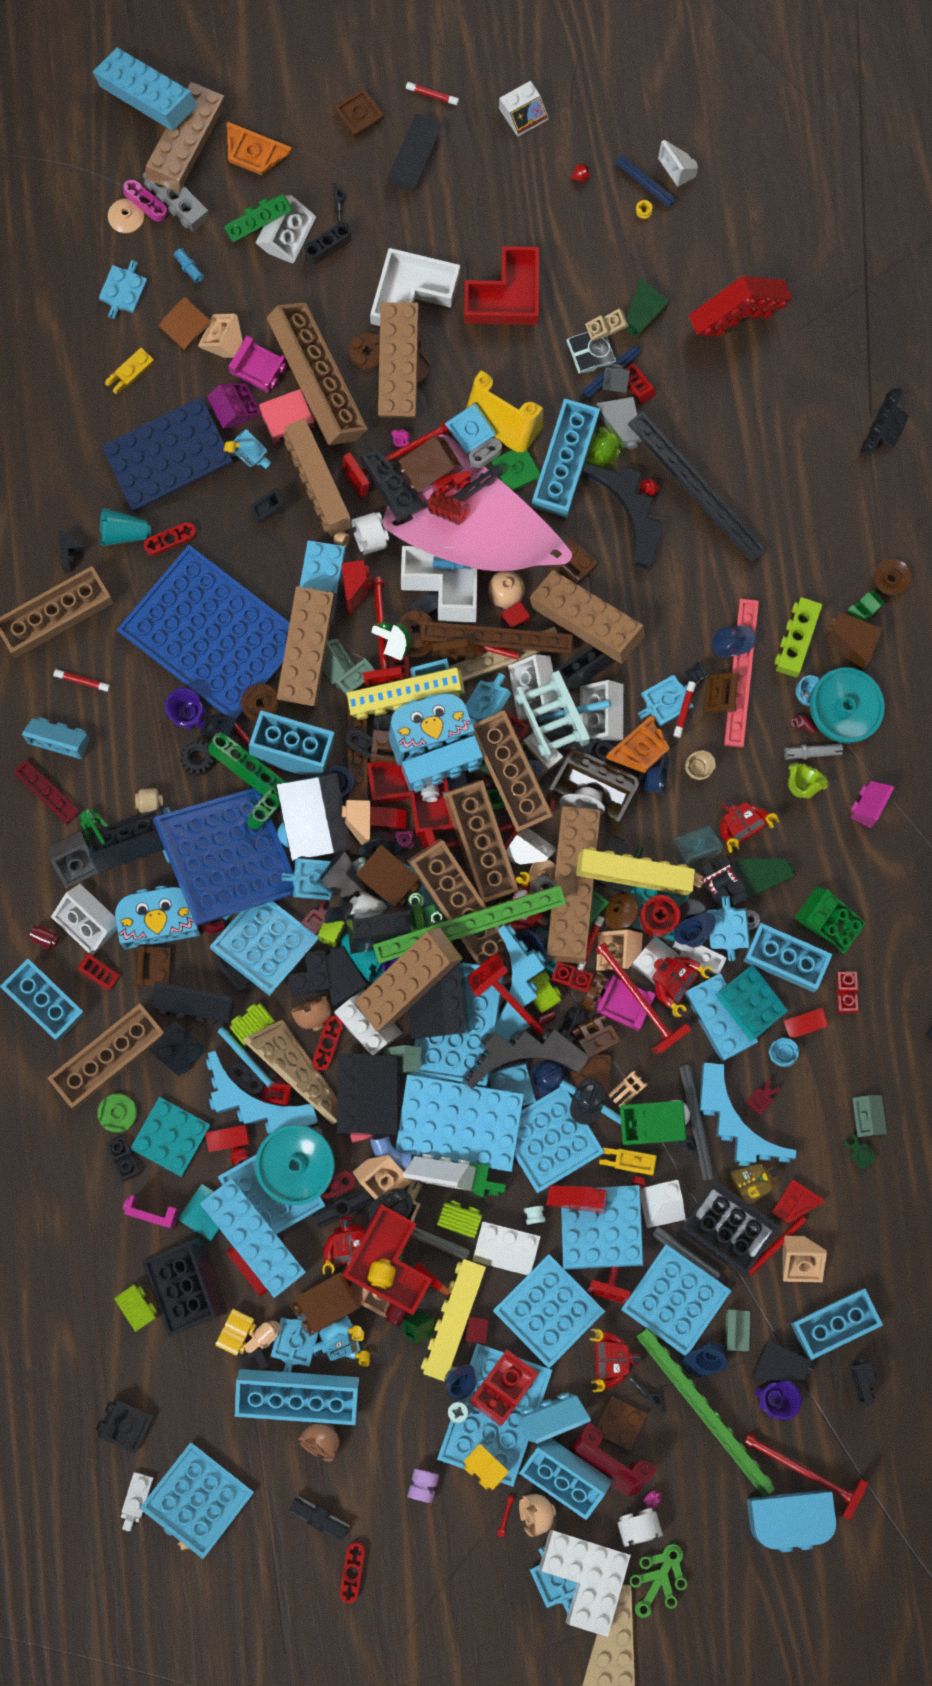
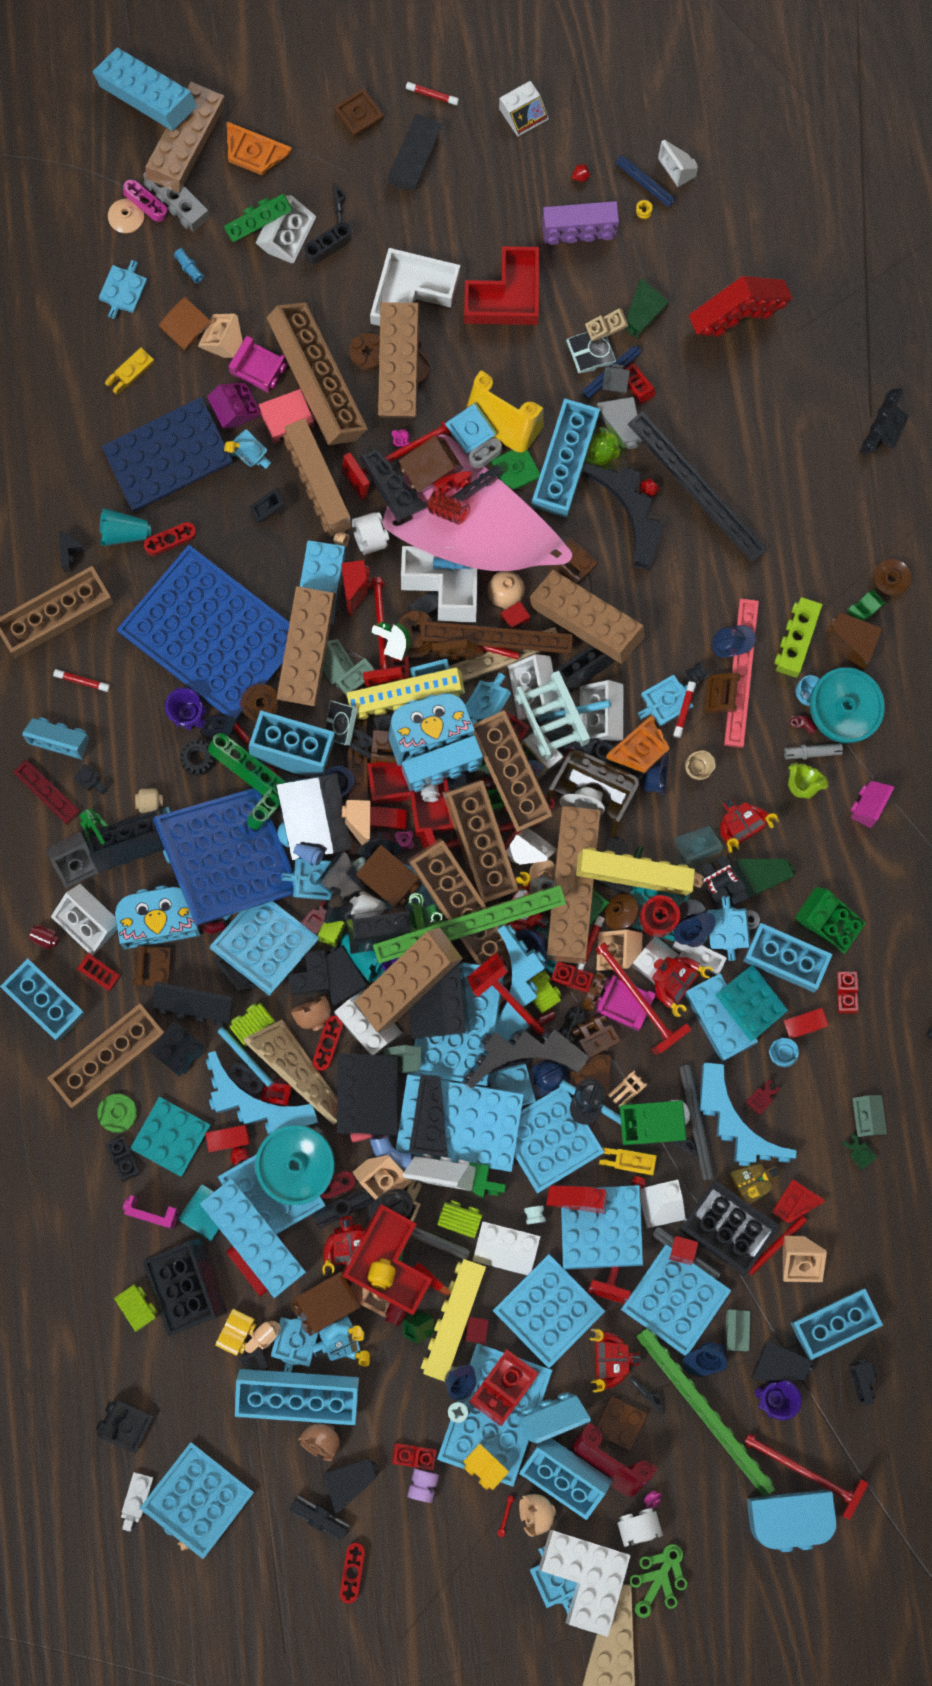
none -> black plate [73,764,107,795]
none -> medium blue cone [293,843,323,866]
none -> black slope [324,1458,379,1513]
none -> slope [325,701,358,745]
none -> red slope [391,1443,437,1470]
none -> black wing [409,1073,448,1158]
none -> medium lavender brick [542,201,619,245]
none -> red panel [669,1236,698,1266]

